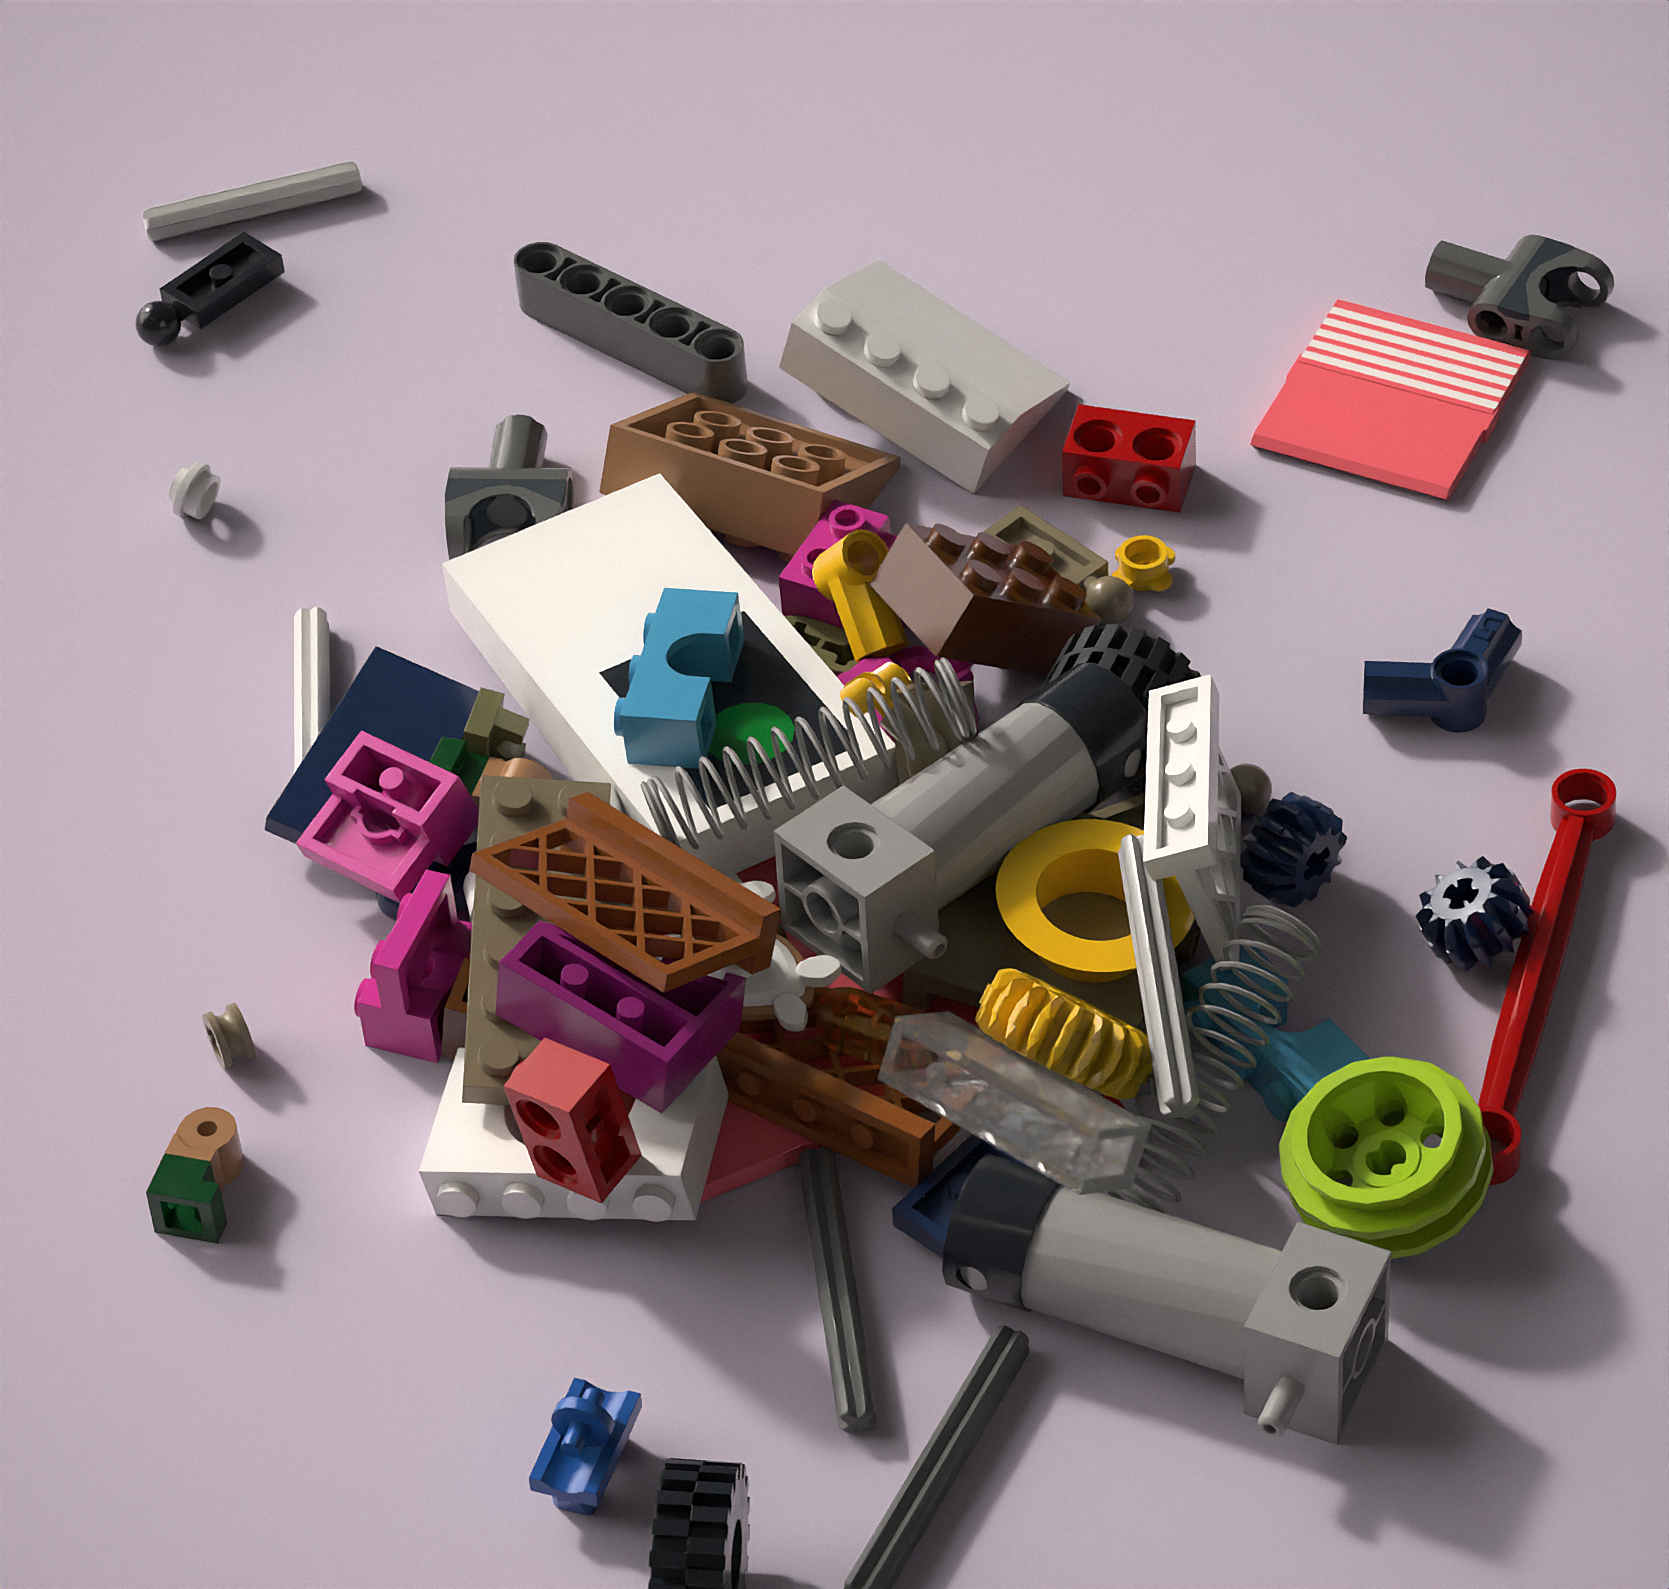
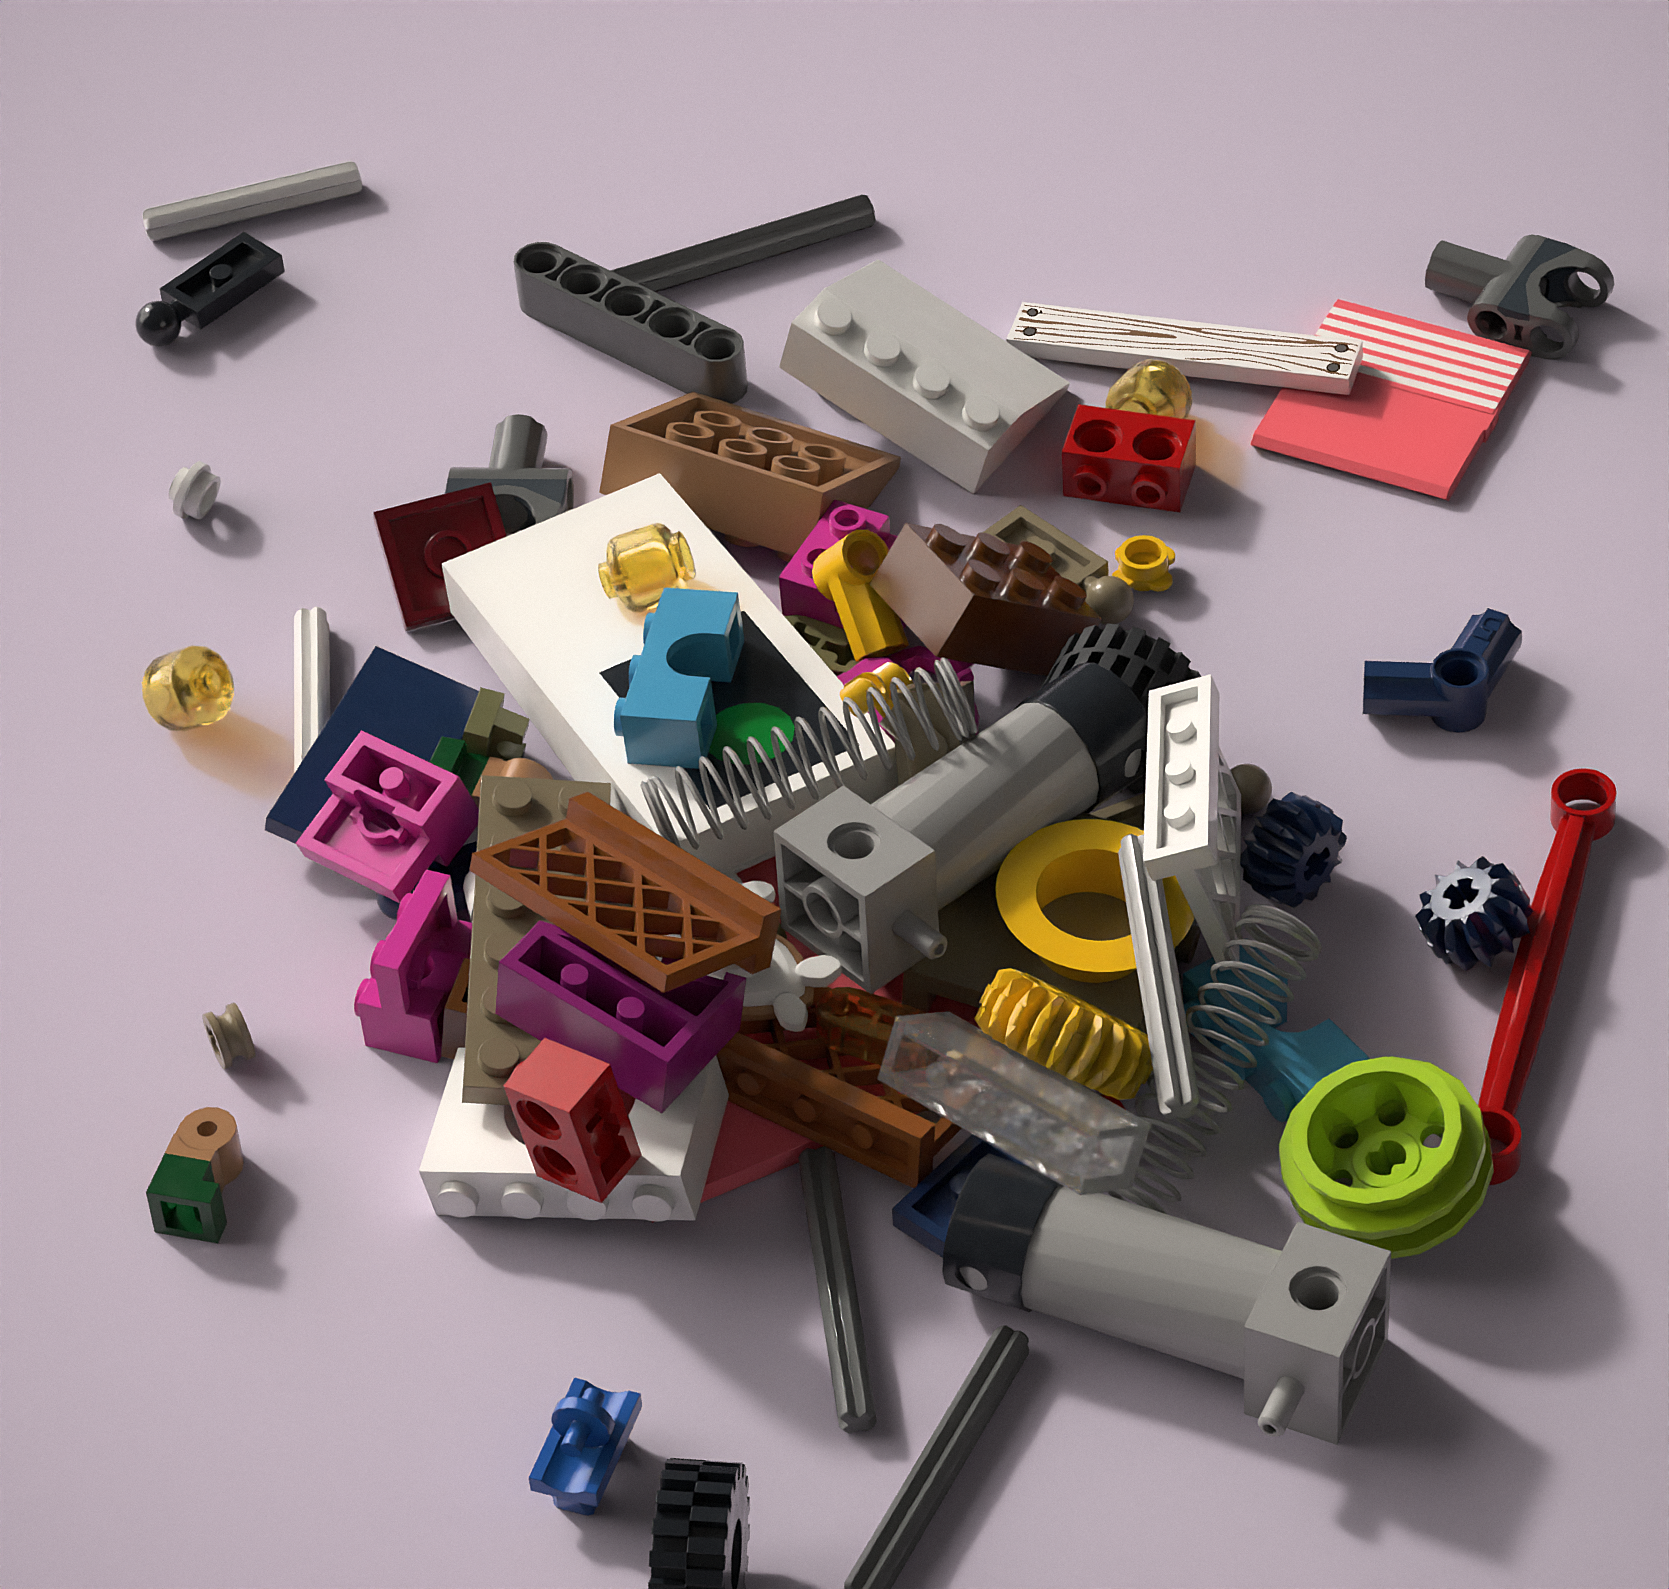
none -> clear yellow head [142,645,234,731]
none -> dark red tile [373,482,507,632]
none -> clear yellow head [598,522,696,613]
none -> dark grey axle [610,194,875,292]
none -> white tile [1006,302,1363,395]
none -> clear yellow head [1105,359,1193,419]

